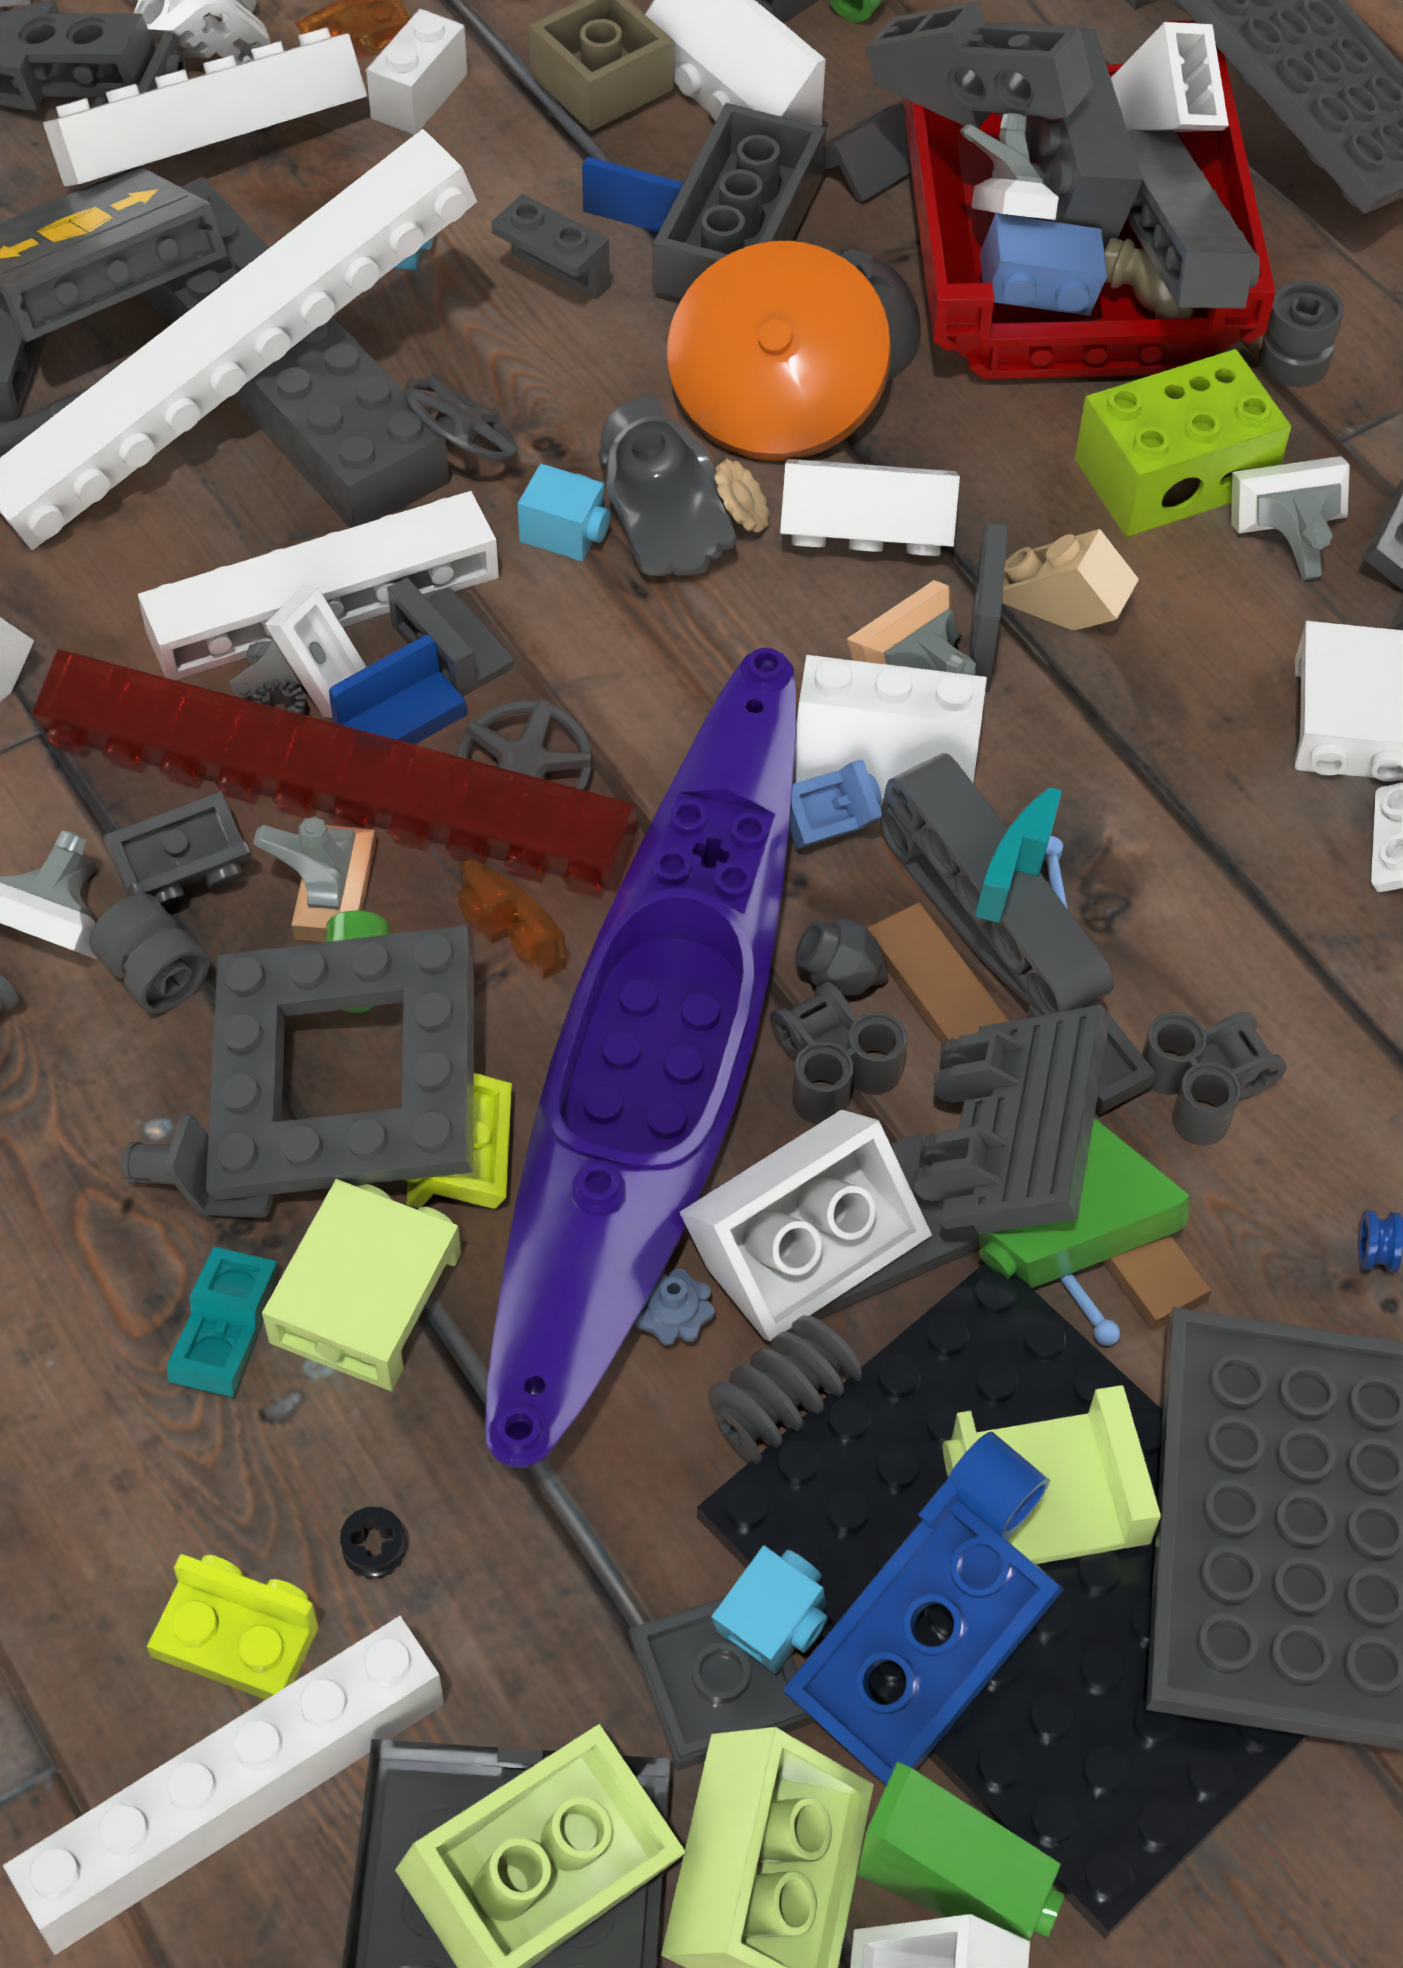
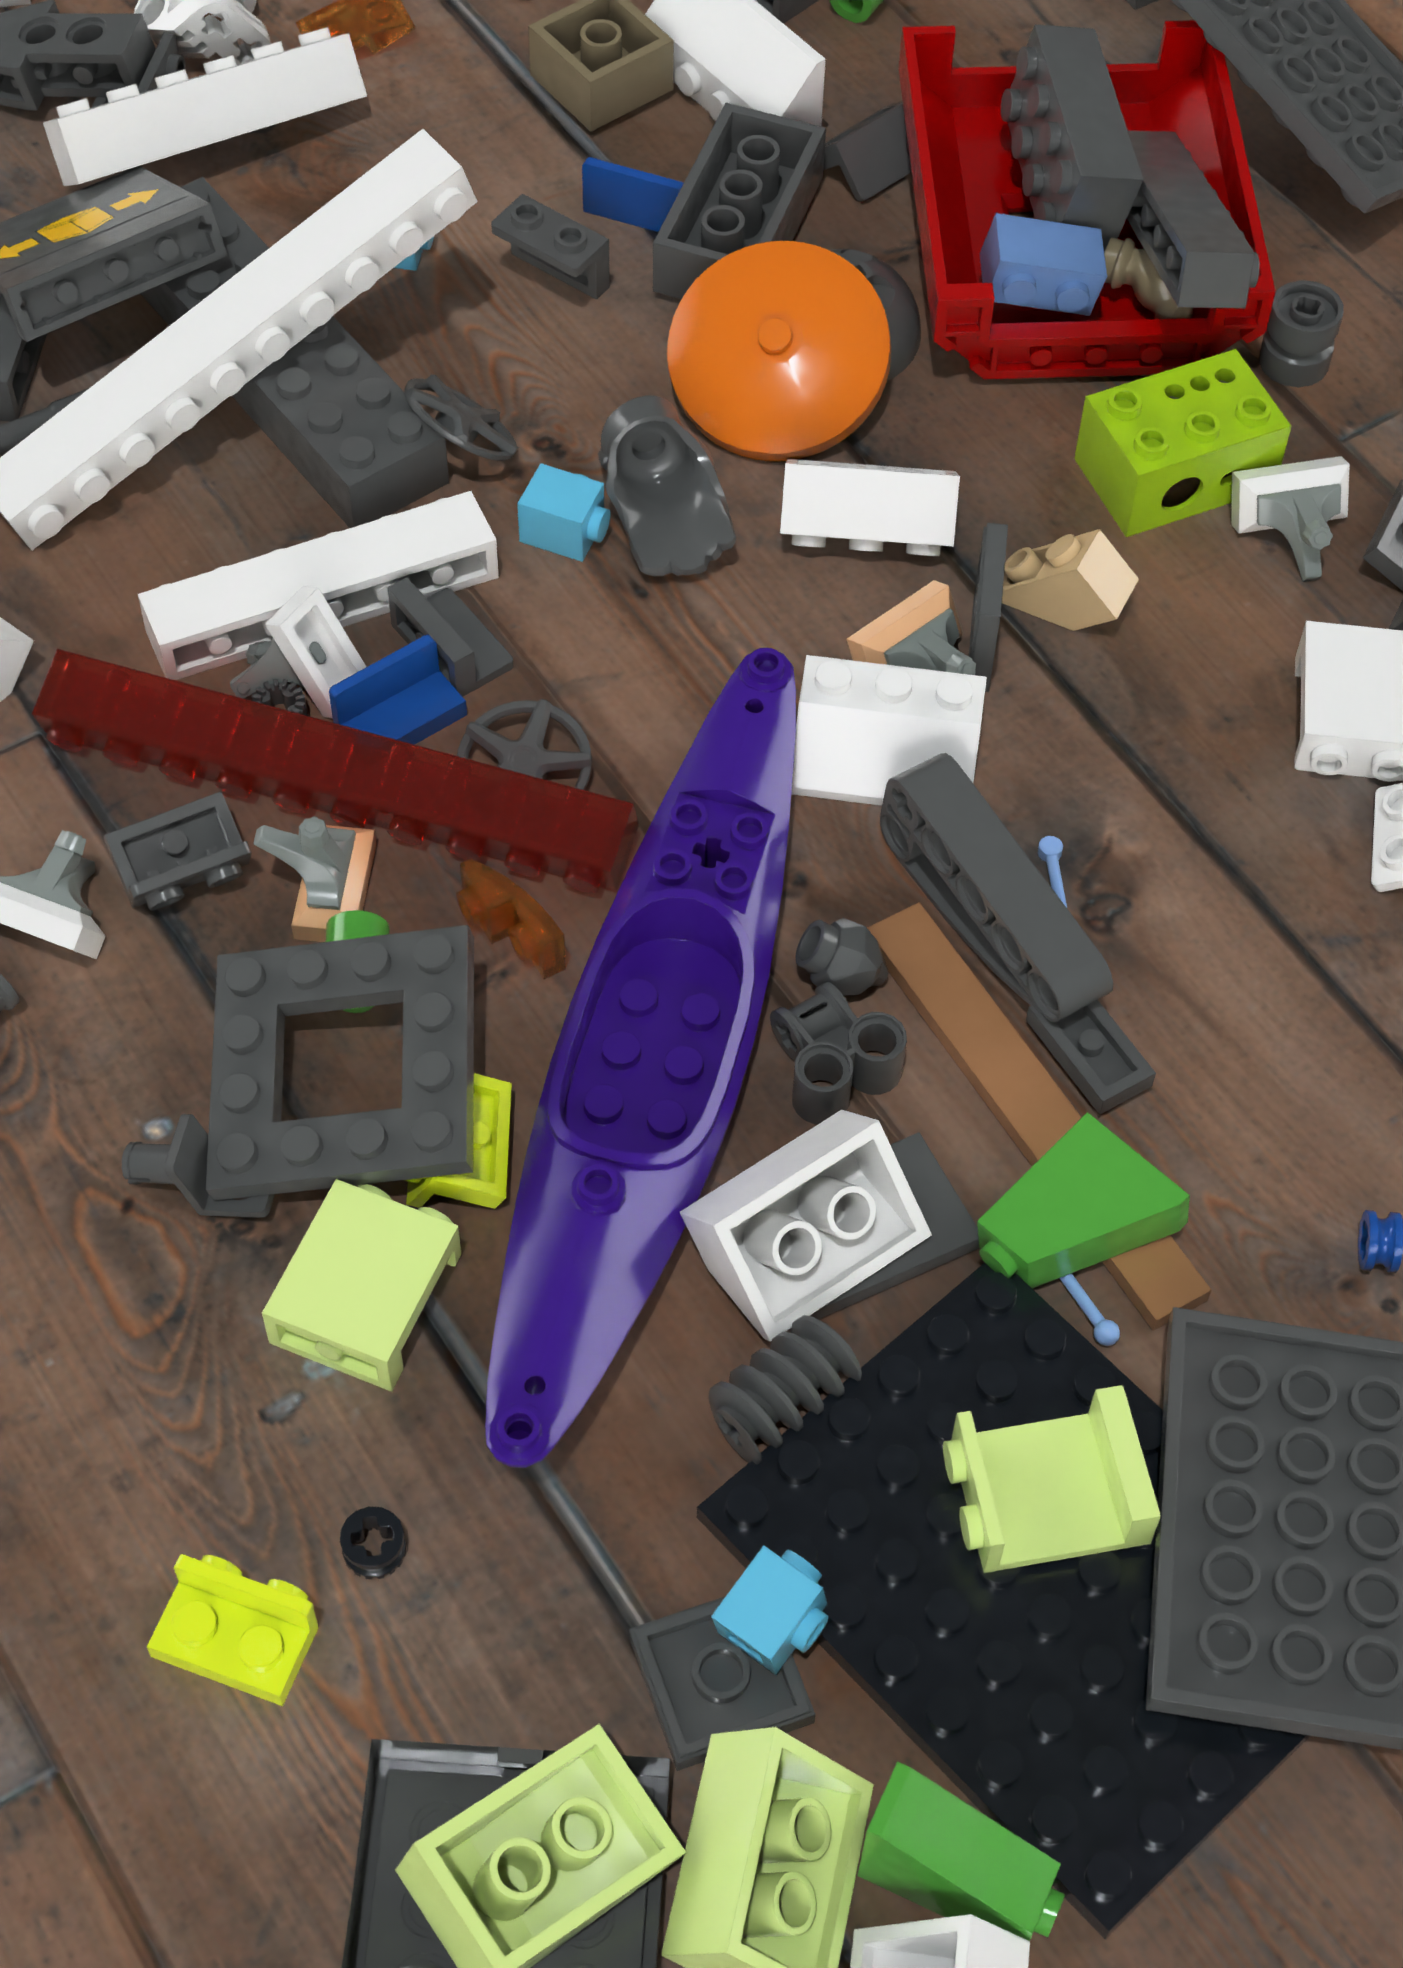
white brick [3,1616,444,1955] -> none
dark grey wheel [89,893,210,1013] -> none
teal slope [166,1246,278,1398] -> none
white brick [366,9,468,135] -> none
sand blue plant [636,1268,715,1345] -> none
tan piece [714,458,770,533] -> none
blue hinge [783,1431,1064,1785] -> none
medium blue bracket [789,759,882,850] -> none
dark grey brick [865,2,1093,128] -> none
dark grey hinge [912,1005,1109,1234] -> none
piece [959,113,1059,220] -> none
teal slope [974,787,1062,923] -> none
white slope [1111,22,1228,132] -> none
dark grey piece [1142,1012,1286,1146] -> none

